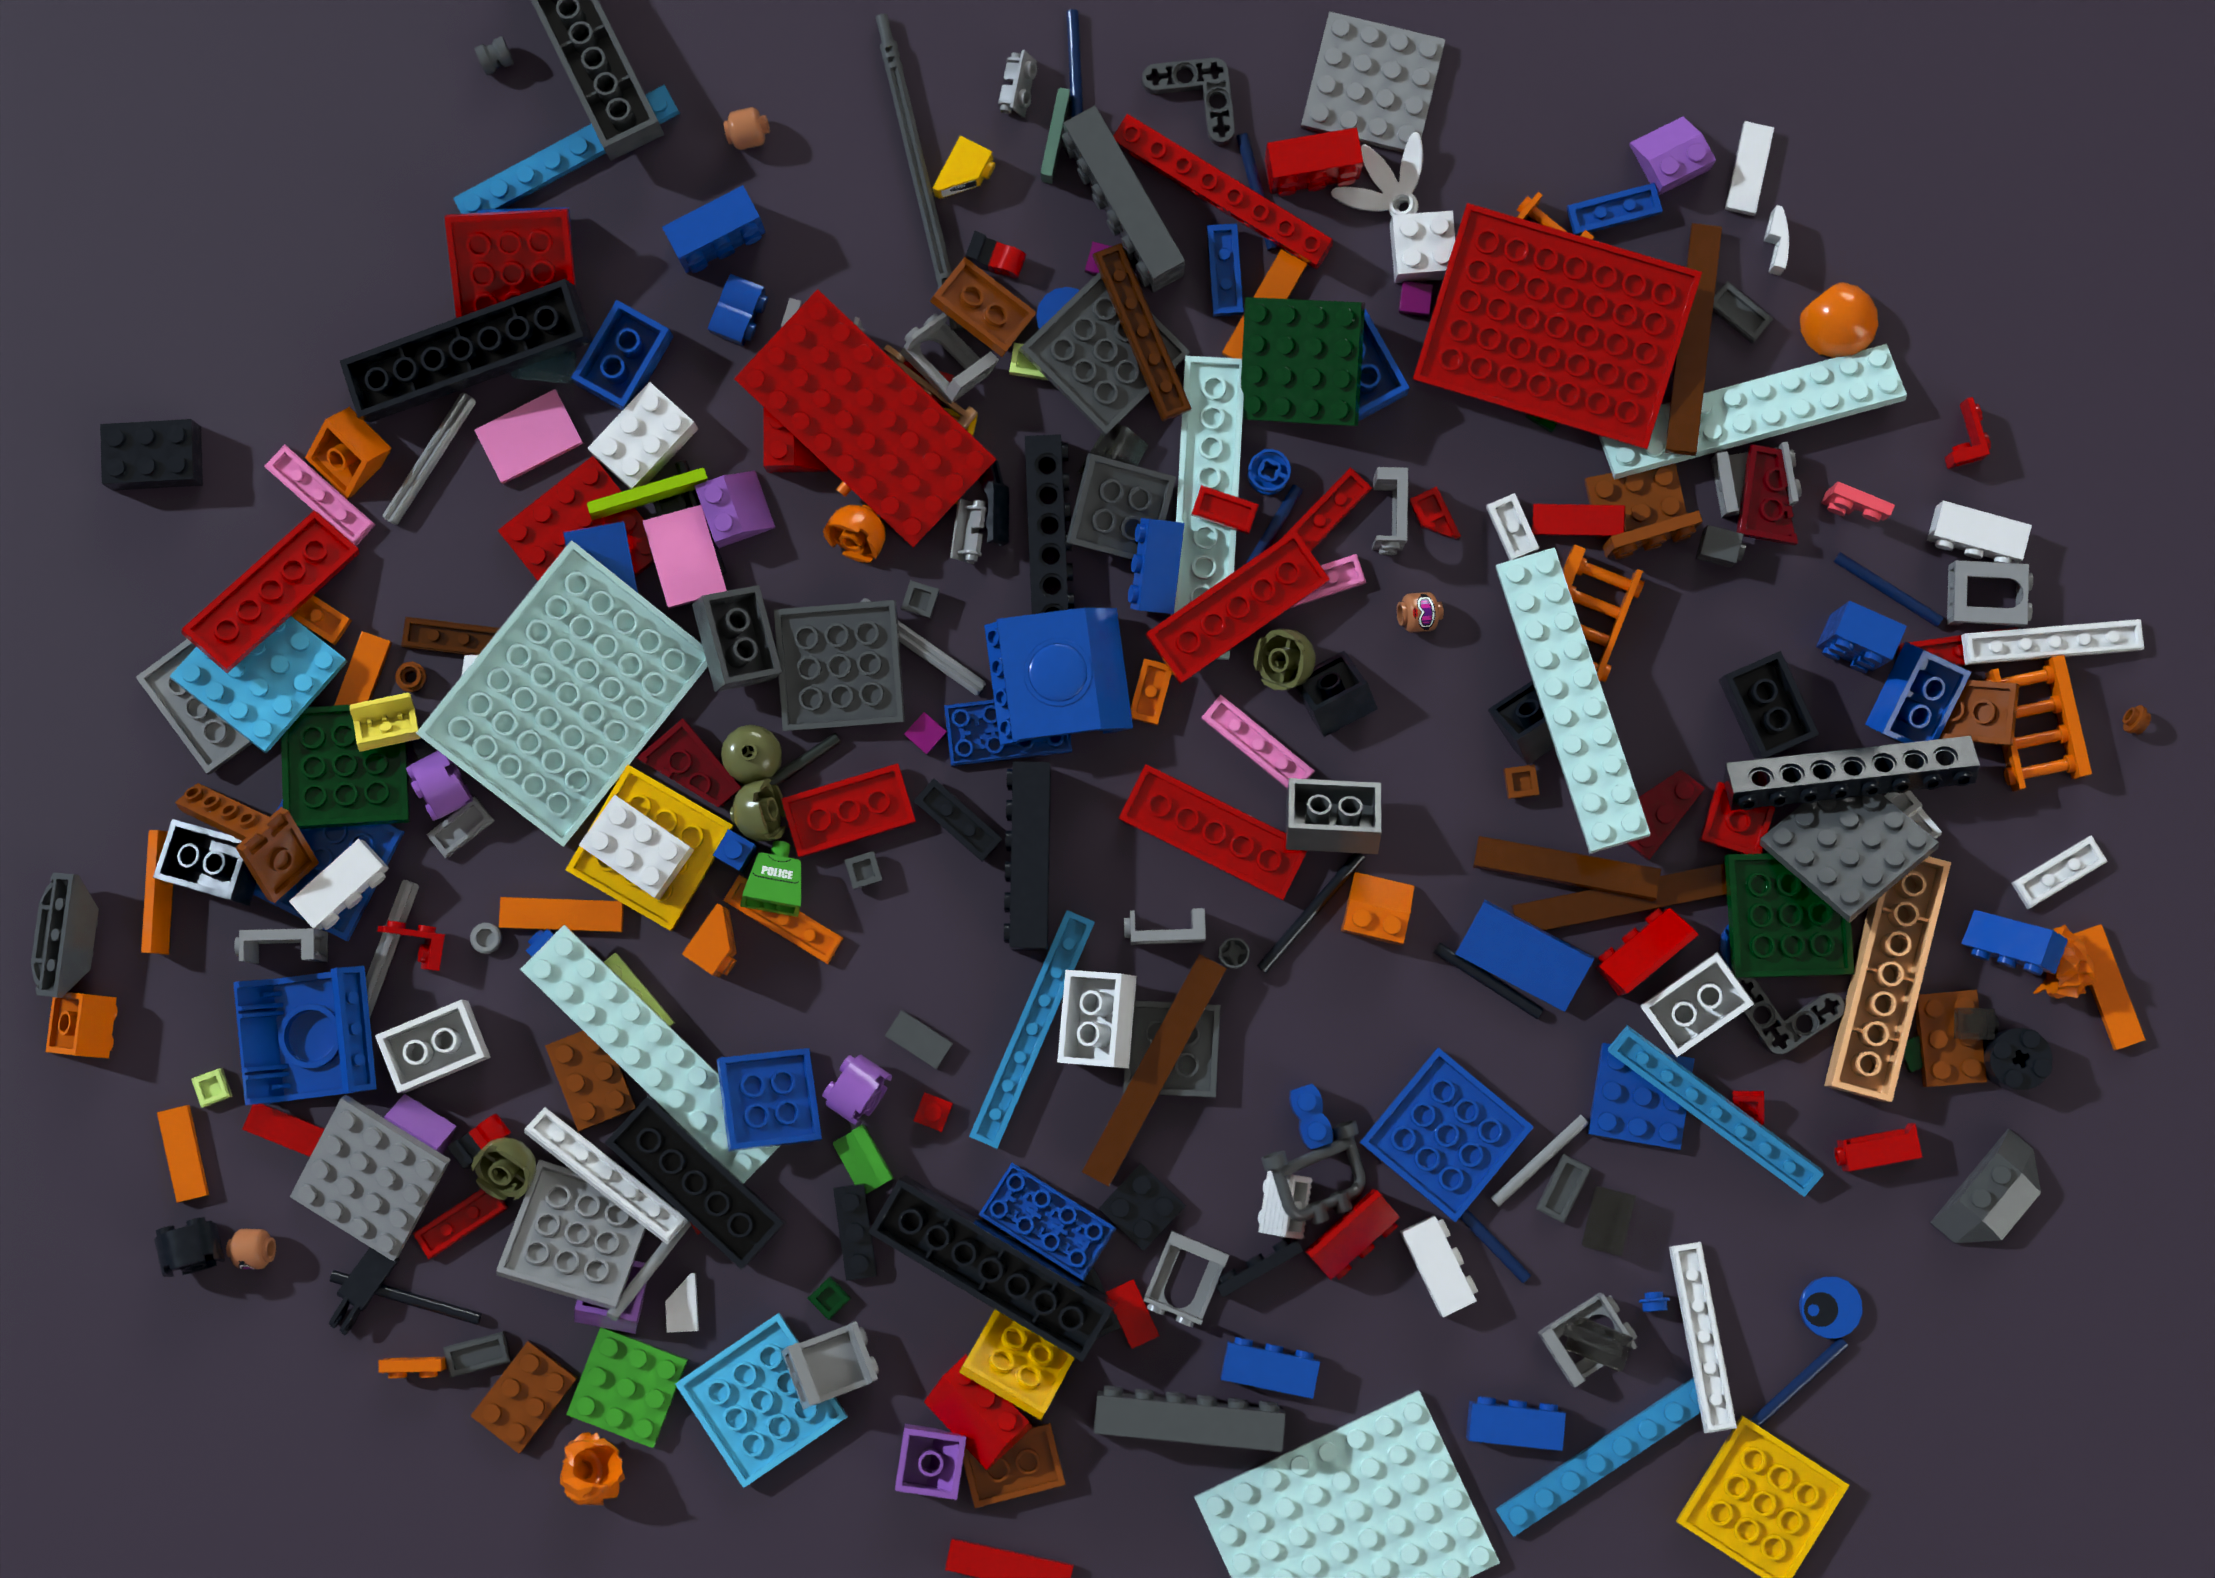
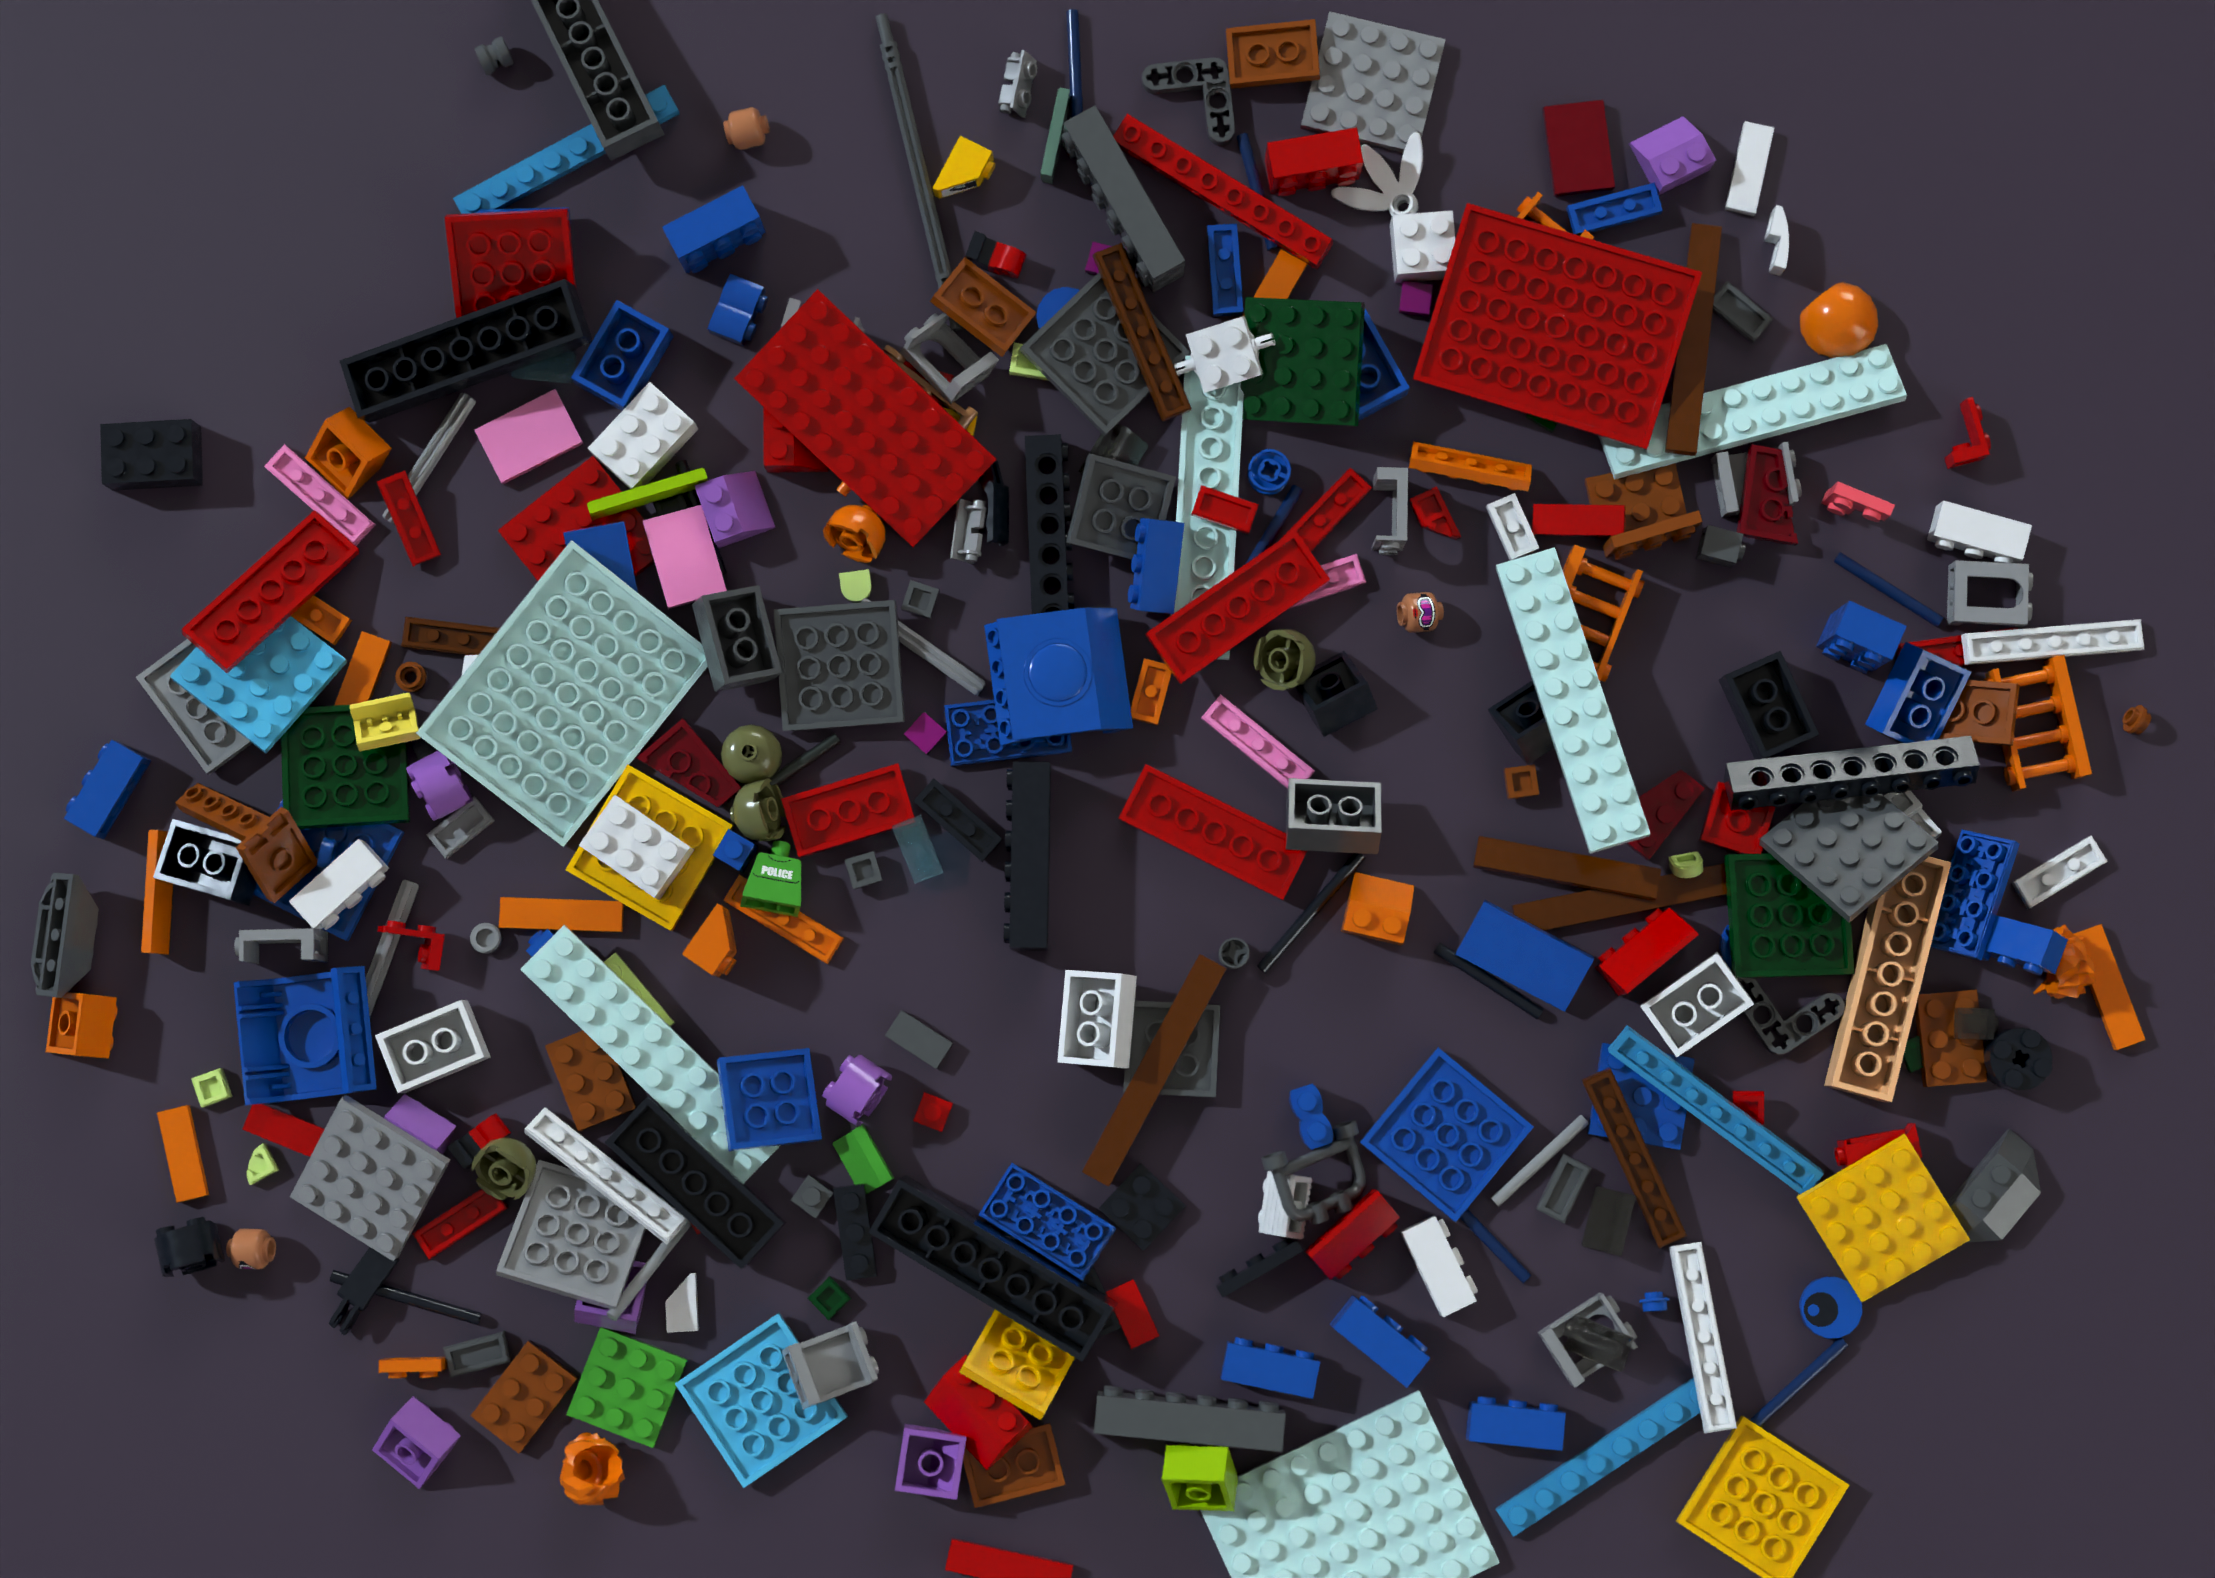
dark azure plate [969,910,1095,1149] -> none
light grey panel [1124,908,1206,945] -> none
light grey panel [1143,1230,1230,1328] -> none
none -> blue brick [64,740,151,839]
none -> yellowish green tile [247,1143,280,1185]
none -> blue tile [317,837,338,868]
none -> medium lavender slope [372,1396,461,1489]
none -> red tile [376,470,441,566]
none -> dark grey plate [791,1175,834,1218]
none -> yellowish green tile [839,569,872,603]
none -> clear light blue plate [892,815,943,884]
none -> lime brick [1162,1443,1238,1511]
none -> white plate [1174,316,1275,393]
none -> dark orange plate [1226,19,1320,89]
none -> blue brick [1329,1295,1430,1388]
none -> orange plate [1409,441,1532,491]
none -> dark red tile [1543,100,1615,197]
none -> reddish brown tile [1582,1067,1687,1249]
none -> yellowish green tile [1668,851,1704,878]
none -> yellow plate [1797,1134,1970,1302]
none -> blue tile [1930,830,2020,960]

